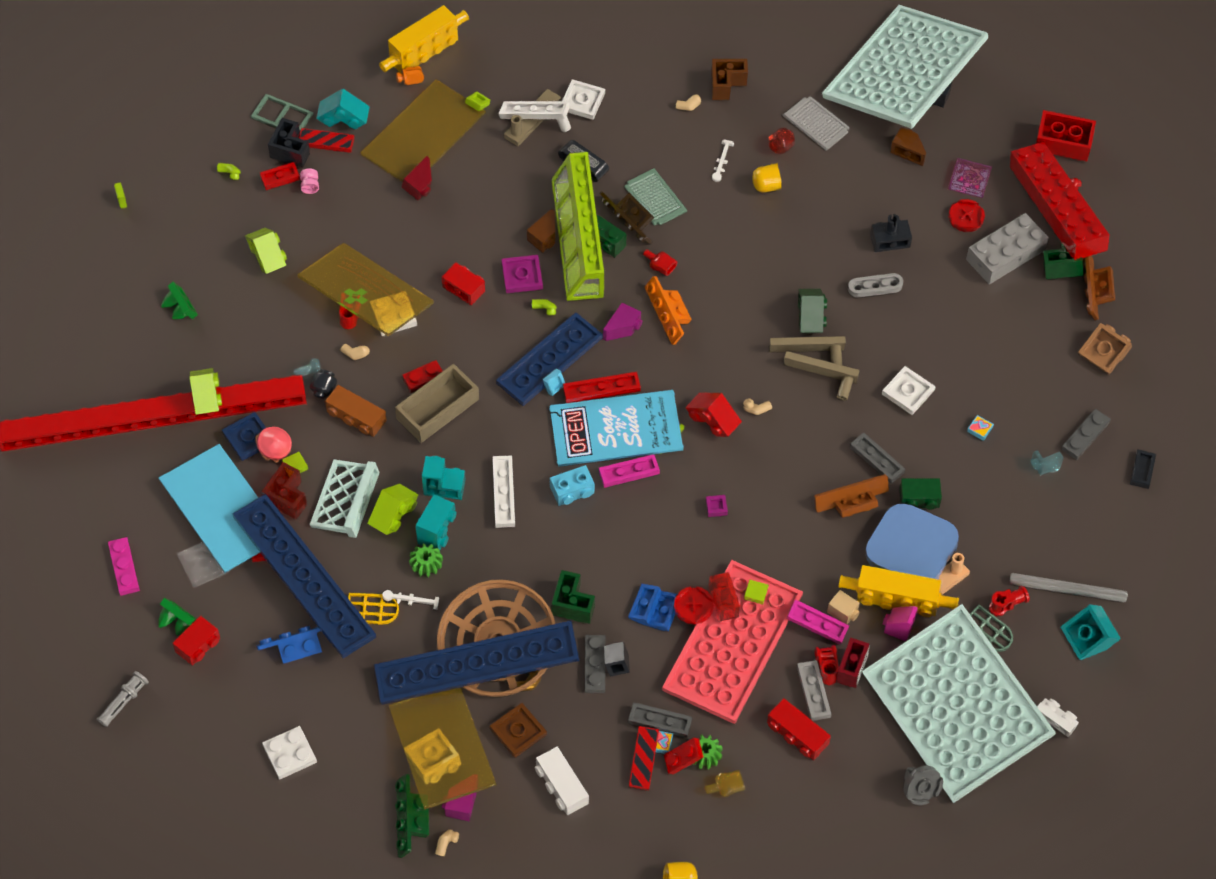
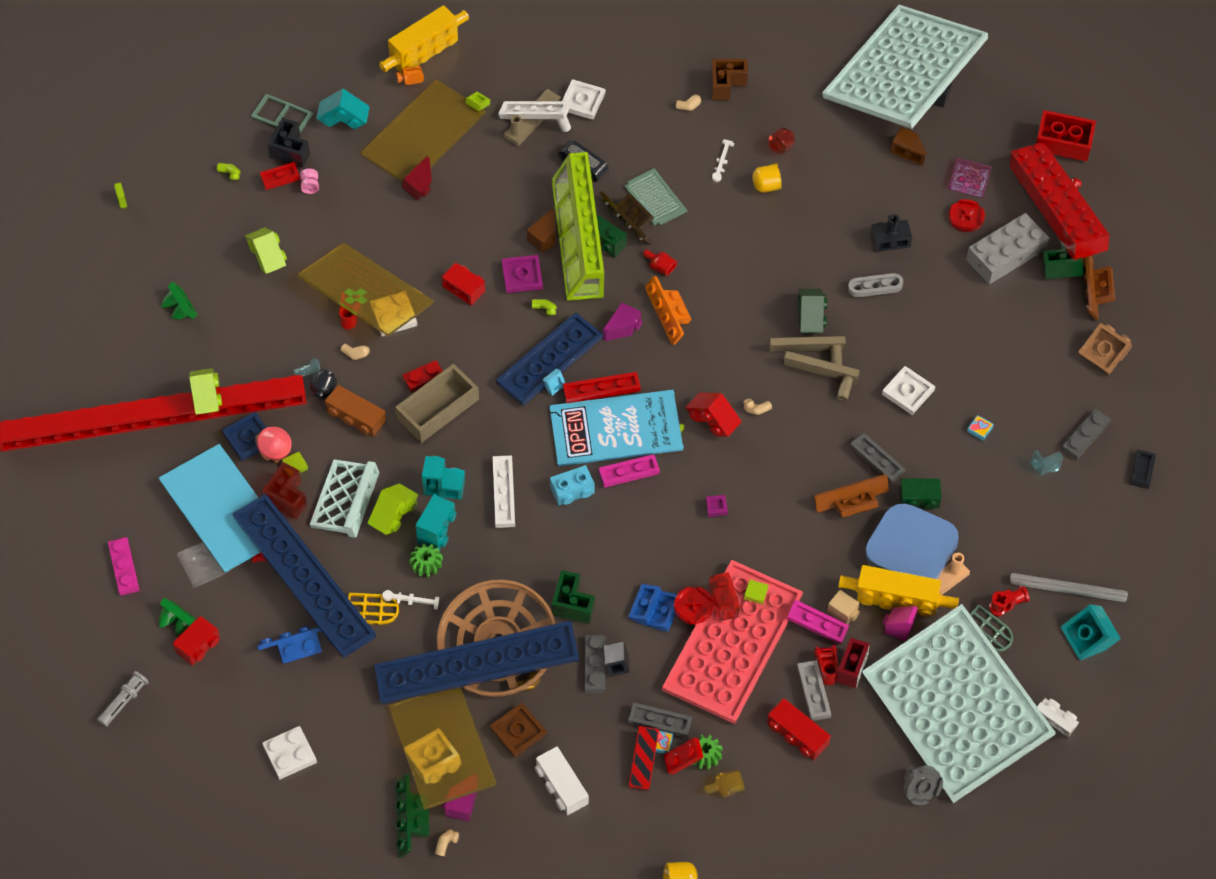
red tile [299,128,355,153] -> none
light grey window [782,96,849,151] -> none

